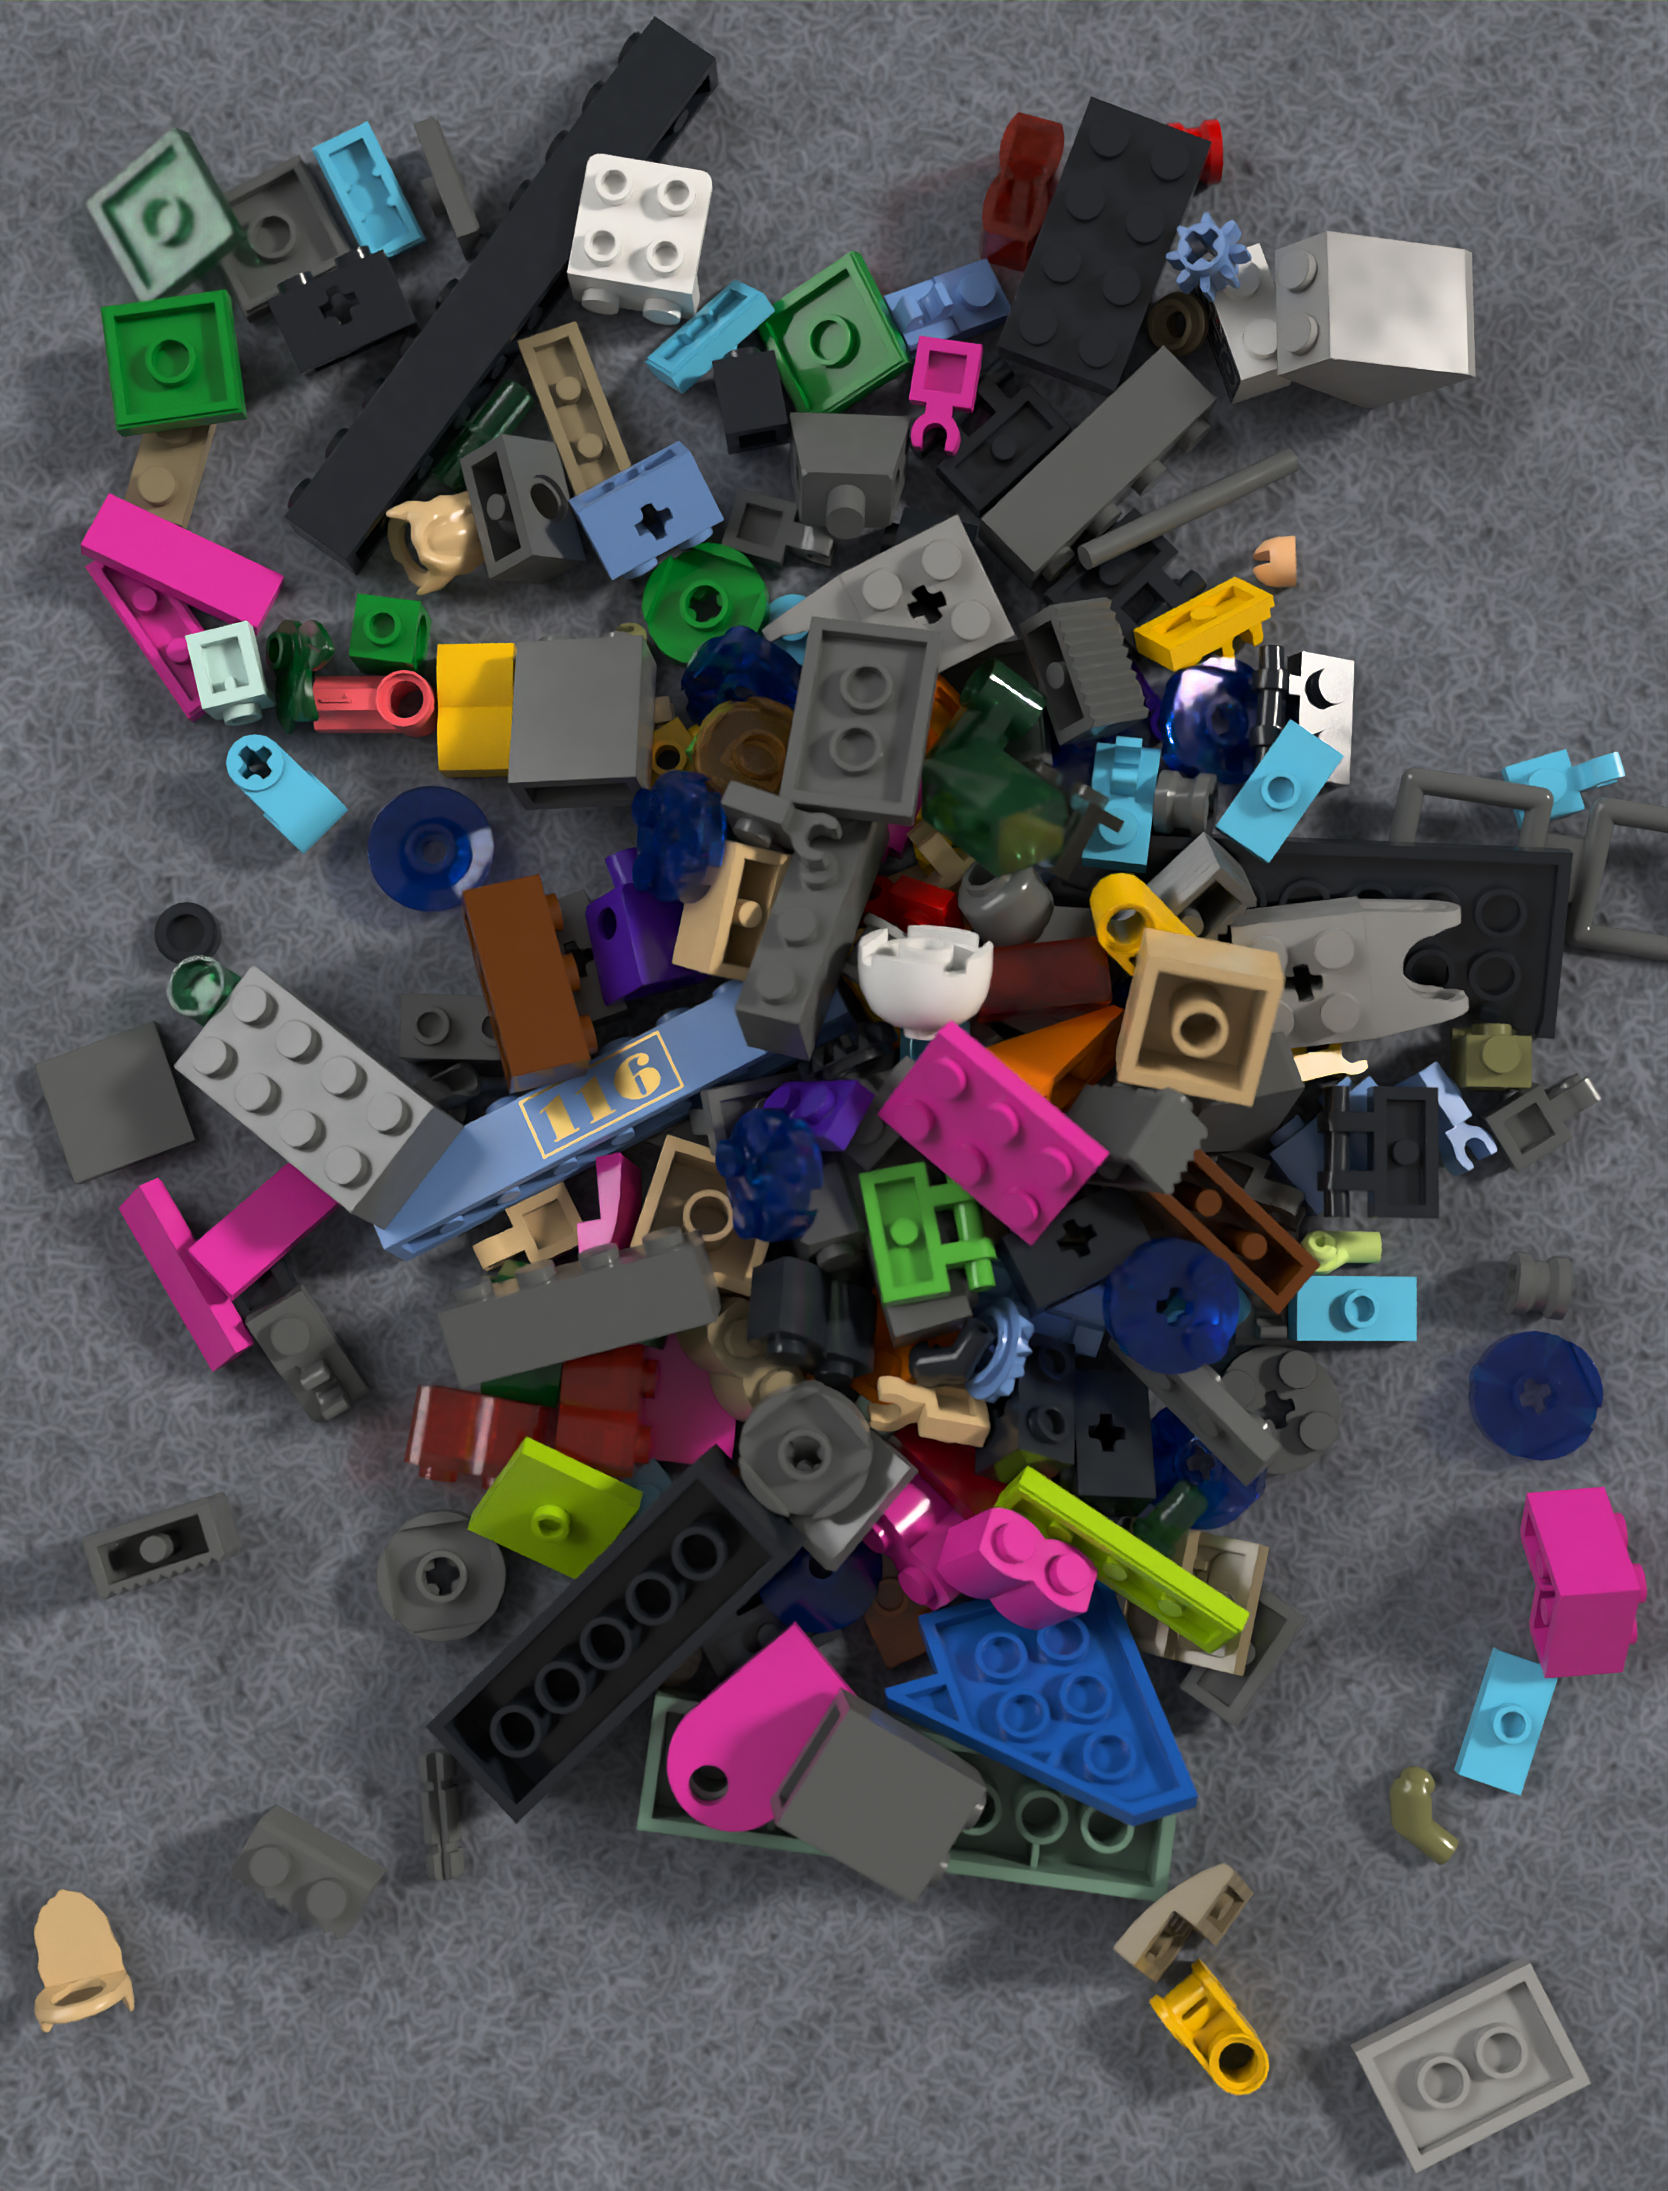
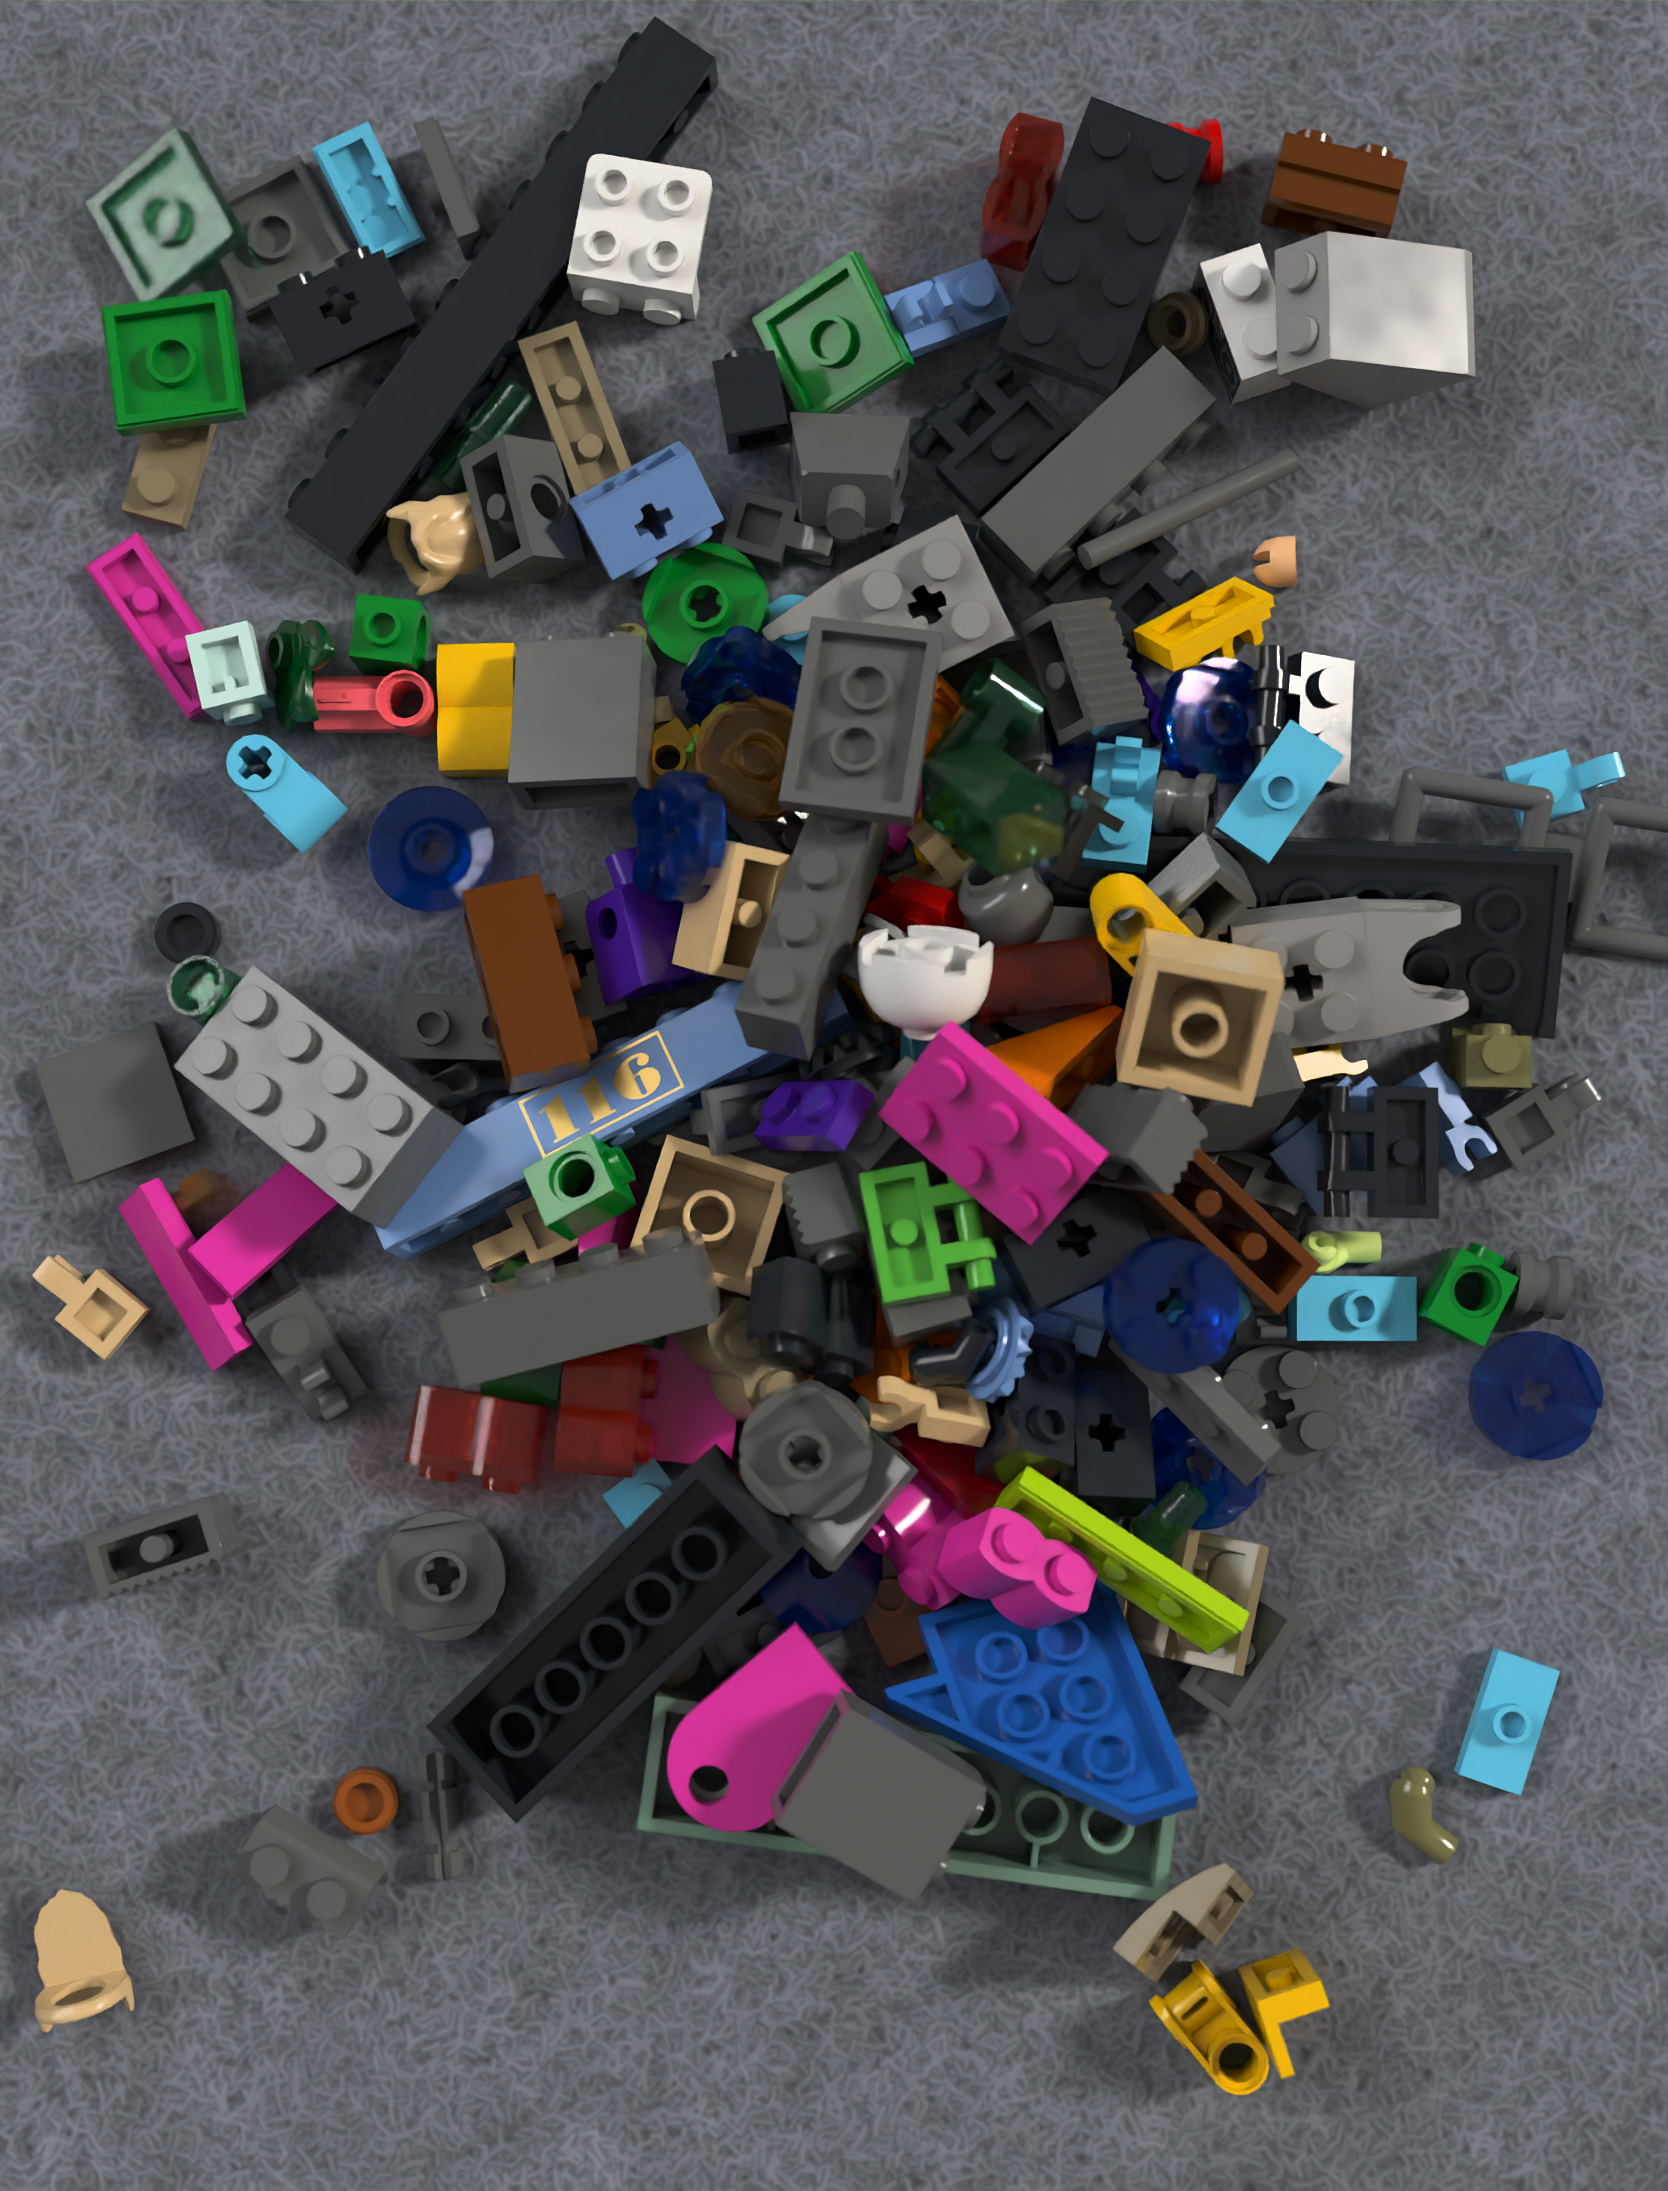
dark pink tile [80,493,284,636] -> none
lime plate [467,1437,643,1579] -> none
medium azure plate [645,280,775,394] -> none
clear blue plate [715,1107,823,1242] -> none
dark grey plate [720,780,843,871] -> none
dark pink plate [909,336,984,456] -> none
medium blue gear [1166,212,1252,302] -> none
light grey plate [1350,1956,1591,2173] -> none
dark pink brick [1520,1487,1647,1679] -> none
none -> tan plate [32,1255,151,1360]
none -> clear orange tile [170,1168,230,1218]
none -> dark orange tile [333,1766,401,1835]
none -> green brick [522,1133,638,1242]
none -> yellow panel [1237,1947,1329,2079]
none -> reddish brown brick [1260,129,1408,239]
none -> green brick [1417,1242,1519,1347]

